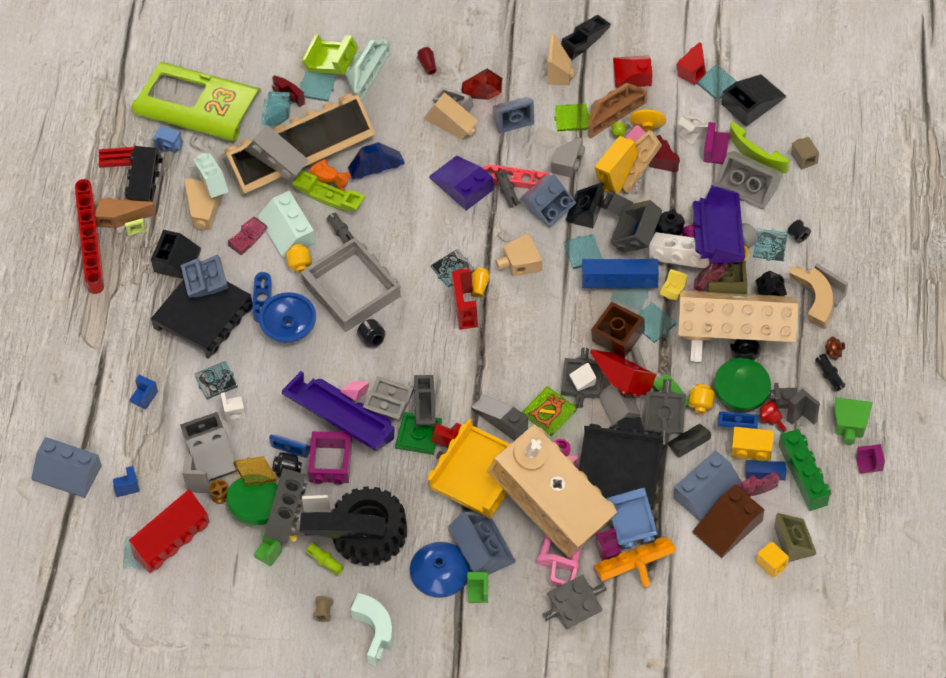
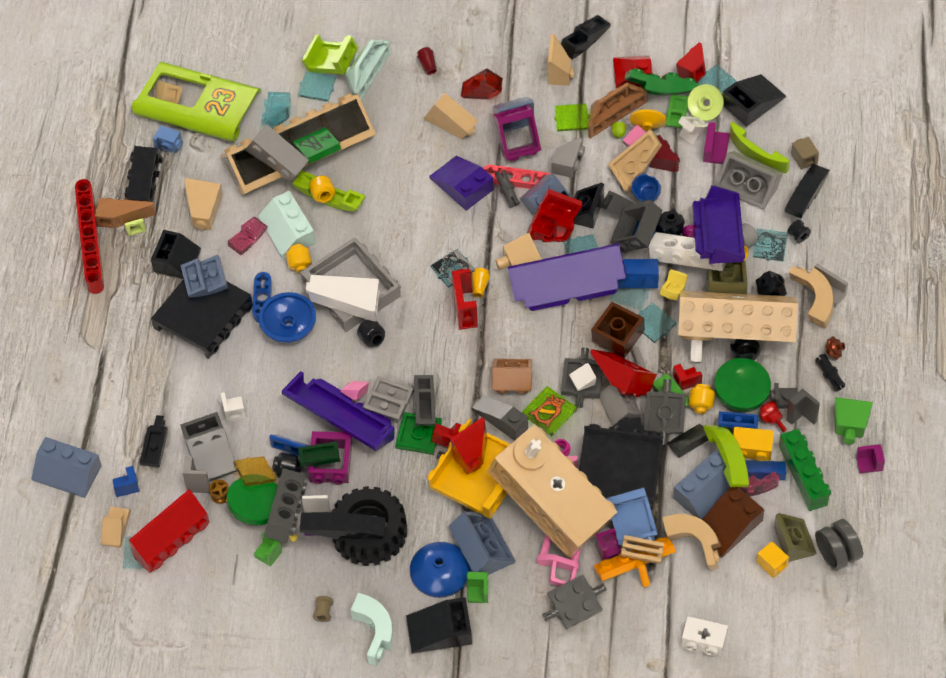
red tile [99,147,134,168] -> none
blue panel [130,374,158,409] -> none
light aqua arch [193,153,228,198] -> none
piece [194,361,238,400] -> none
dark red slope [272,75,305,107] -> none
lime pin [306,542,345,576] -> none
orange animal [309,159,351,191] -> none
dark grey pin [327,212,354,243] -> none
clear blue slope [348,142,405,180] -> none
light grey slope [432,87,474,112] -> none
yellow slope [594,136,638,195] -> none
clear pink slope [694,263,728,292] -> none
none -> tan slope [101,506,131,548]
none -> black hinge [140,415,168,467]
none -> tan panel [154,81,182,104]
none -> green tile [293,127,341,164]
none -> dark green tile [298,441,340,468]
none -> white slope [306,275,380,321]
none -> yellow head [309,175,335,203]
none -> black slope [406,597,473,653]
none -> red slope [450,417,488,475]
none -> medium nougat slope [492,358,532,394]
none -> magenta window [493,105,541,161]
none -> slope [508,243,626,311]
none -> red slope [527,189,582,242]
none -> tan tile [620,535,664,564]
none -> green slope [625,68,701,96]
none -> blue hair [631,174,661,202]
none -> tan arch [662,514,722,570]
none -> bright green slope [665,95,688,128]
none -> red panel [673,364,703,391]
none -> white brick [681,616,728,656]
none -> yellowish green dish [688,84,724,121]
none -> lime slope [703,425,749,487]
none -> black slope [785,164,830,219]
none -> dark grey wheel [815,518,863,571]

